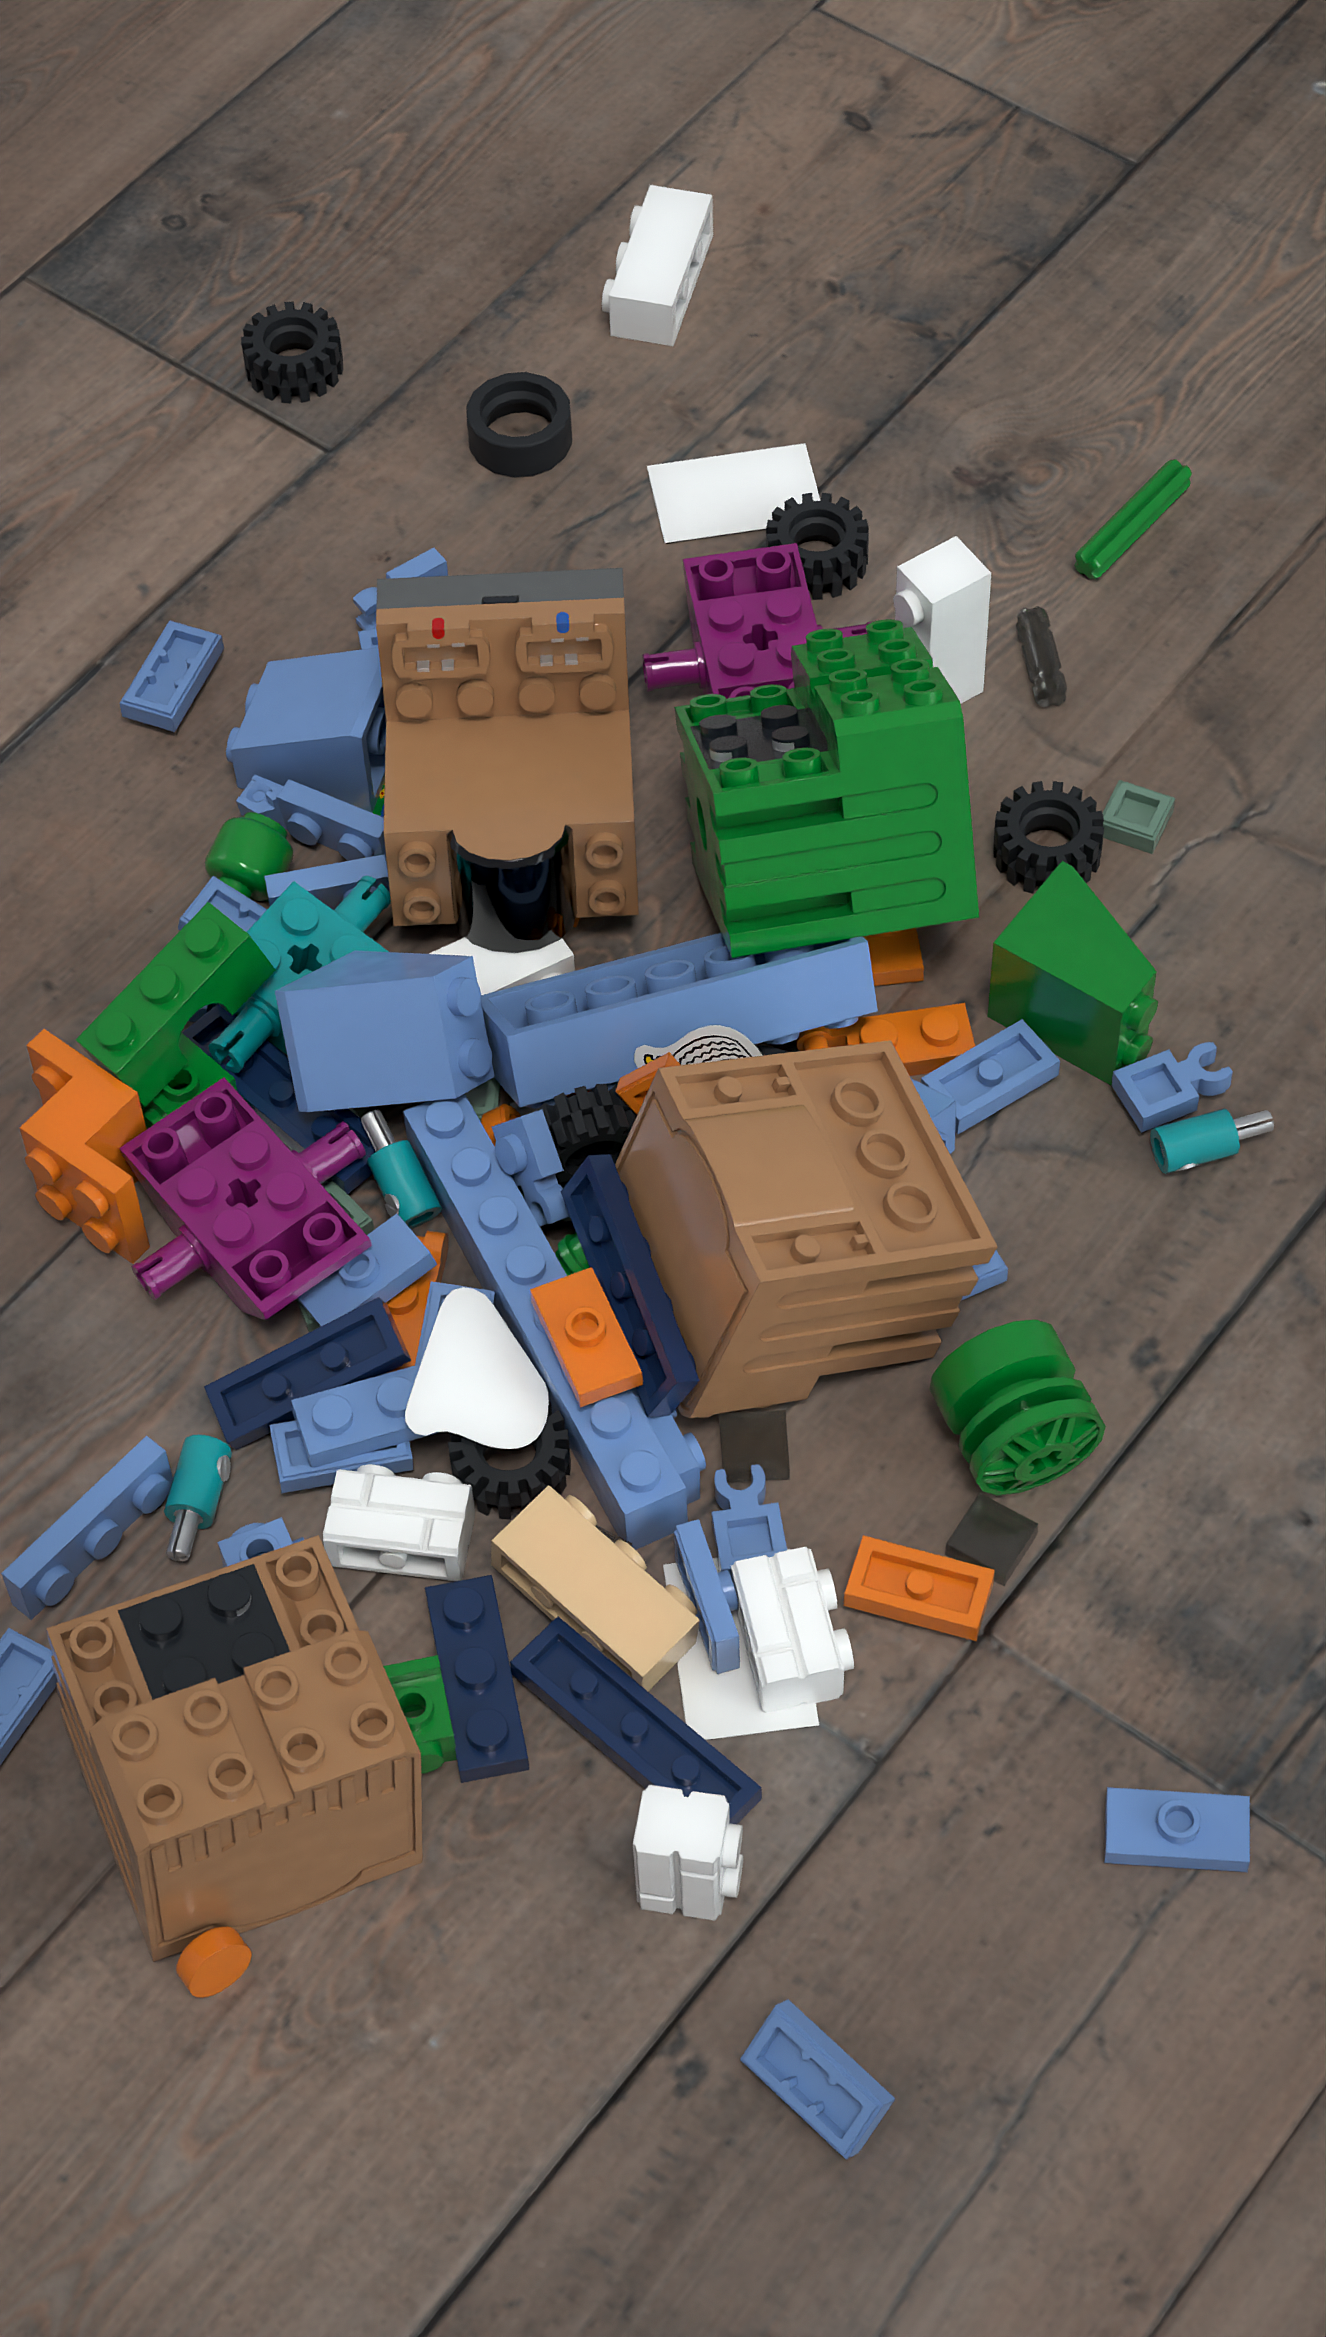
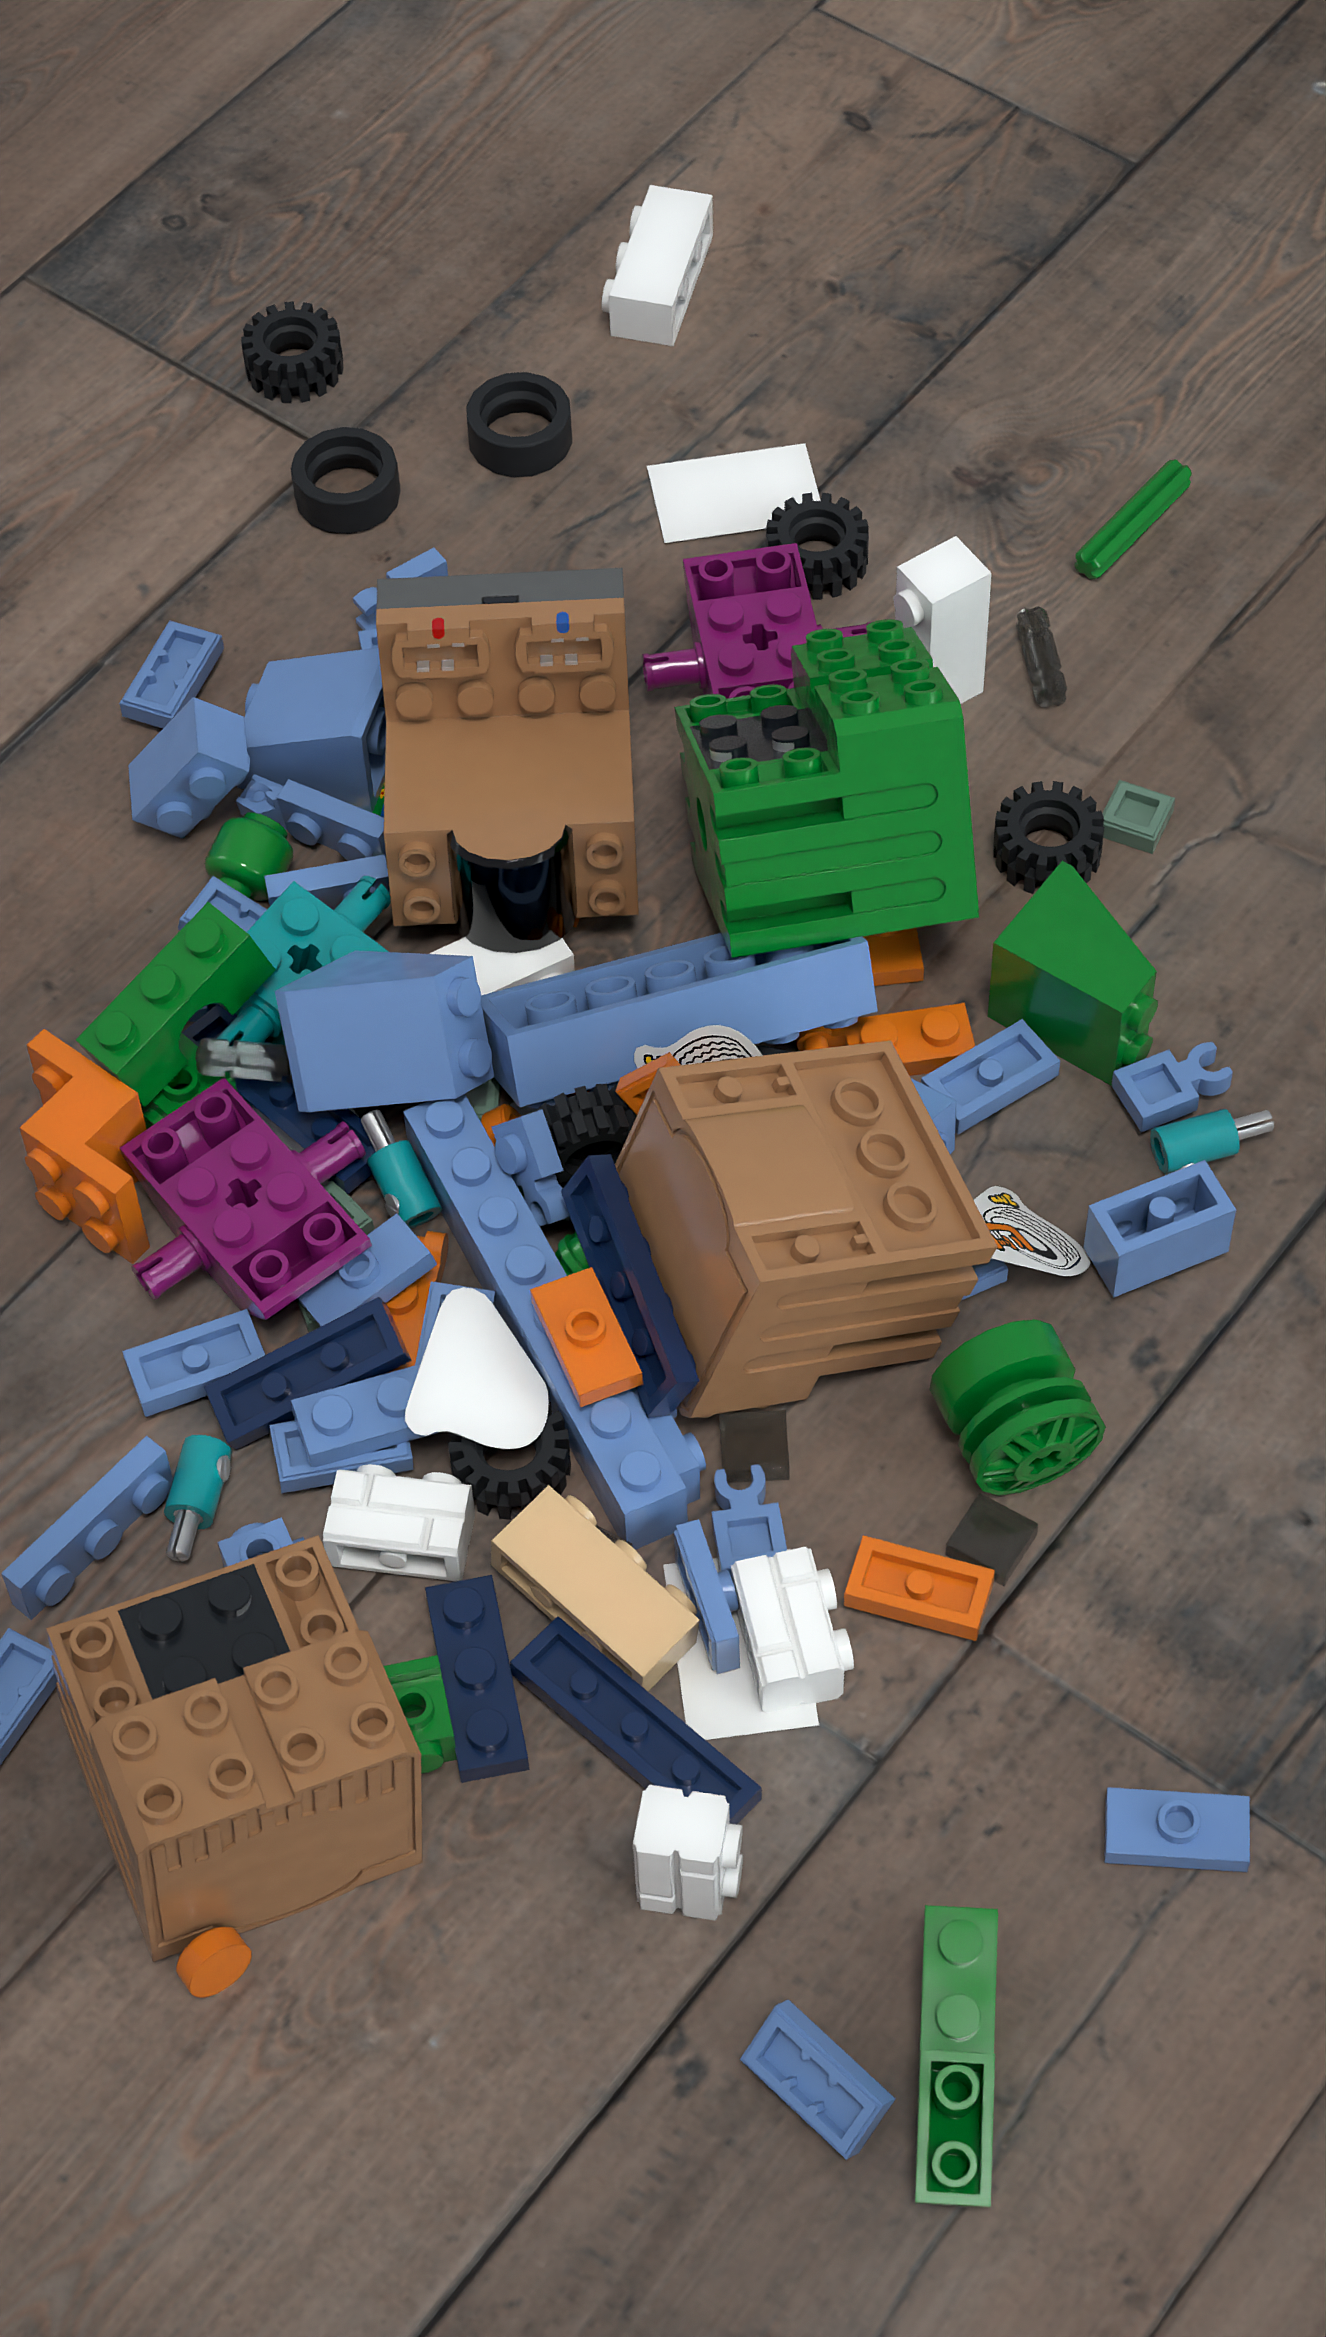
none -> medium blue plate [122,1309,265,1417]
none -> medium blue brick [128,697,250,839]
none -> clear smoke axle [195,1038,293,1083]
none -> black tyre [291,427,401,534]
none -> green slope [915,1905,998,2208]
none -> sticker [974,1186,1090,1276]
none -> medium blue brick [1083,1160,1236,1298]

